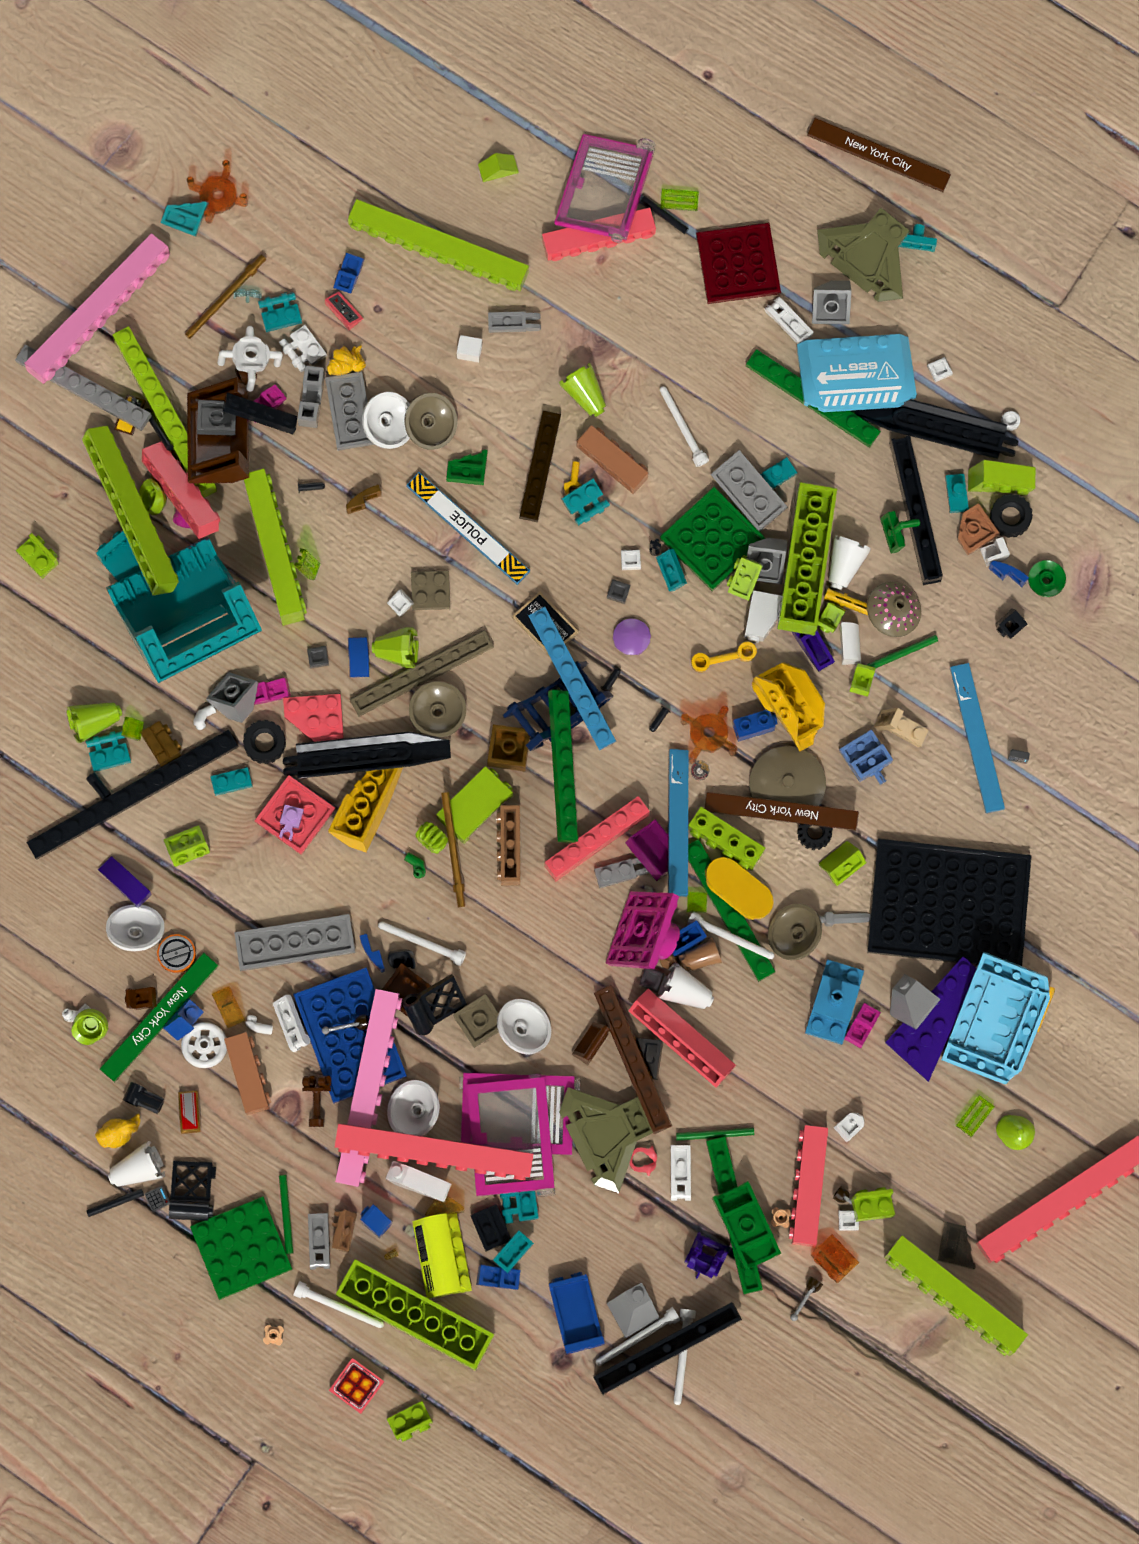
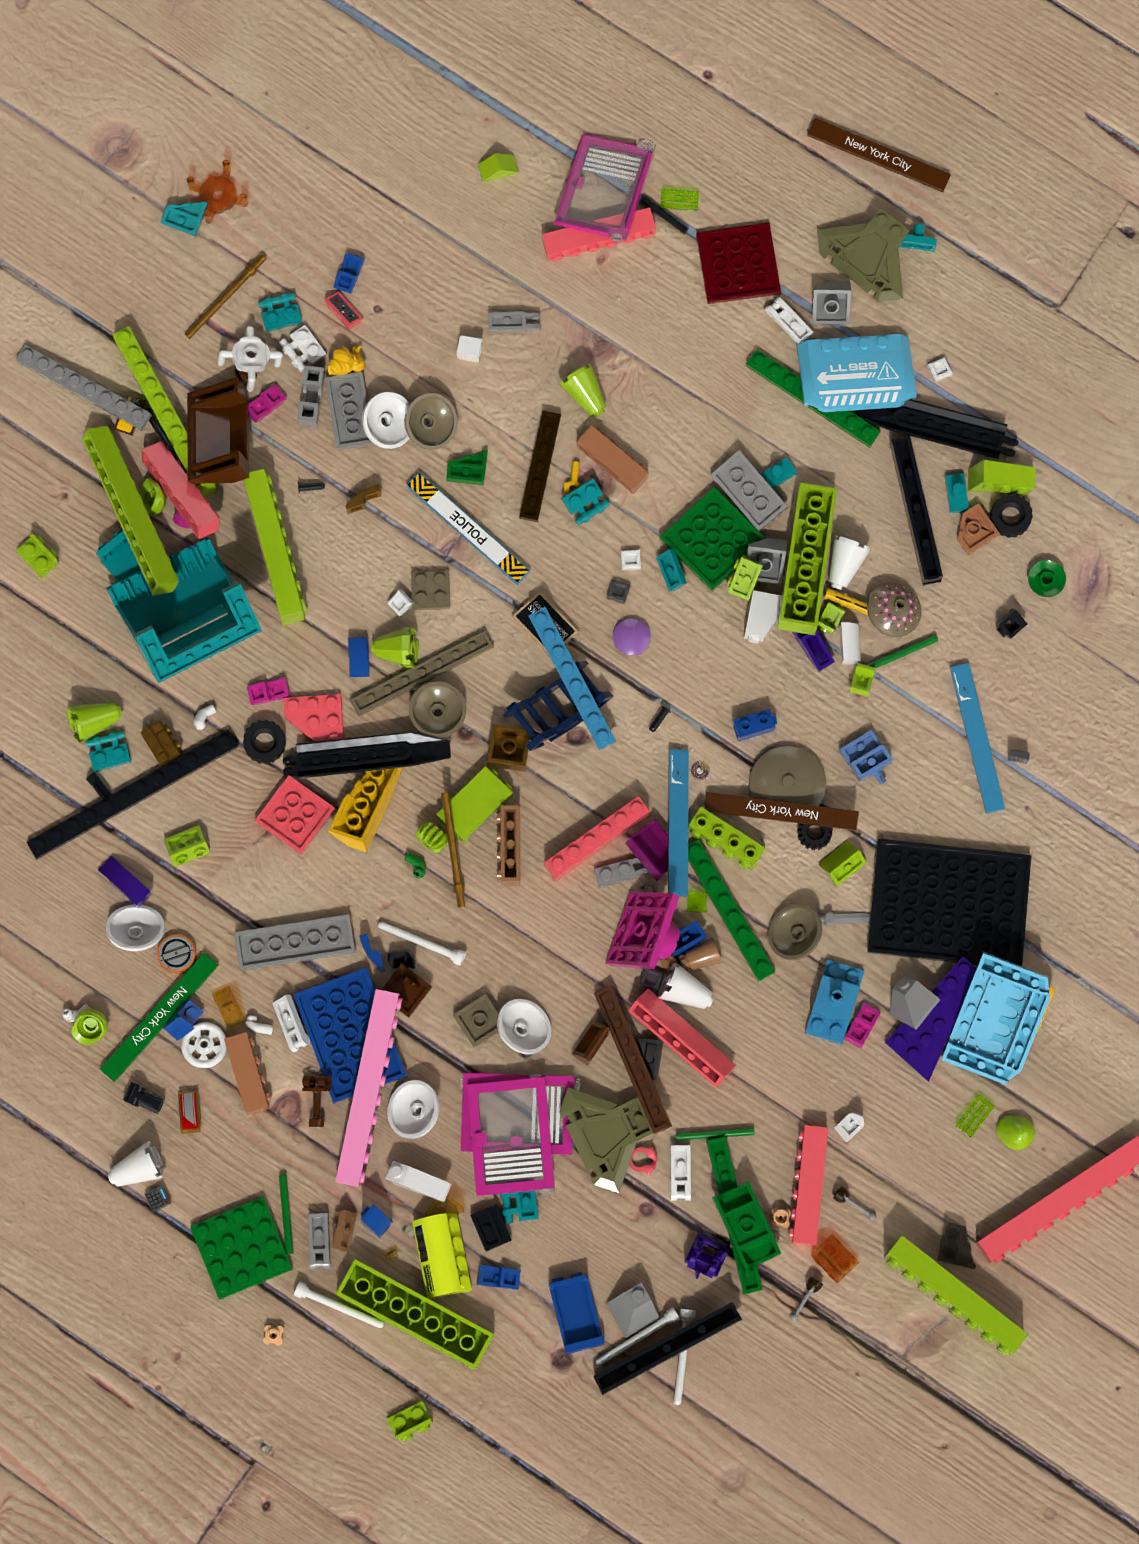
bright pink brick [24,233,170,384] -> none
black bar [86,1188,144,1217] -> none
yellow hair [95,1113,141,1148] -> none
clear neon green tile [121,717,144,741] -> none
reddish brown bracket [125,987,157,1010] -> none
black piece [169,1161,216,1221] -> none
dark grey plate [197,400,236,435] -> none
light grey slope [206,672,258,723] -> none
teal plate [210,767,253,796] -> none
black plate [223,393,297,435] -> none
clear light blue piece [233,289,262,303] -> none
lavender plate [279,805,304,841] -> none
clear neon green tile [294,548,320,580] -> none
flat silver tile [307,646,329,669] -> none
hinge [322,1014,369,1034] -> none
tile [329,1358,384,1414] -> none
coral brick [335,1123,534,1180] -> none
lime brick [348,199,529,291] -> none
black piece [402,974,467,1035] -> none
teal tile [493,1231,534,1274] -> none
green plate [548,690,578,843] -> none
black piece [600,667,621,692] -> none
black piece [649,538,661,556] -> none
white piece [660,386,709,467] -> none
clear orange plate [680,706,737,764] -> none
white piece [687,912,774,959] -> none
yellow piece [691,642,757,673] -> none
yellow tile [705,857,774,920] -> none
yellow slope [752,662,825,752] -> none
white tile [838,1210,859,1231] -> none
lime bracket [851,1187,895,1222] -> none
tan bracket [874,708,928,747] -> none
green plate [880,511,920,554] -> none
white panel [980,537,1010,567] -> none
blue slope [988,561,1029,587] -> none
white tile [1001,411,1020,431] -> none

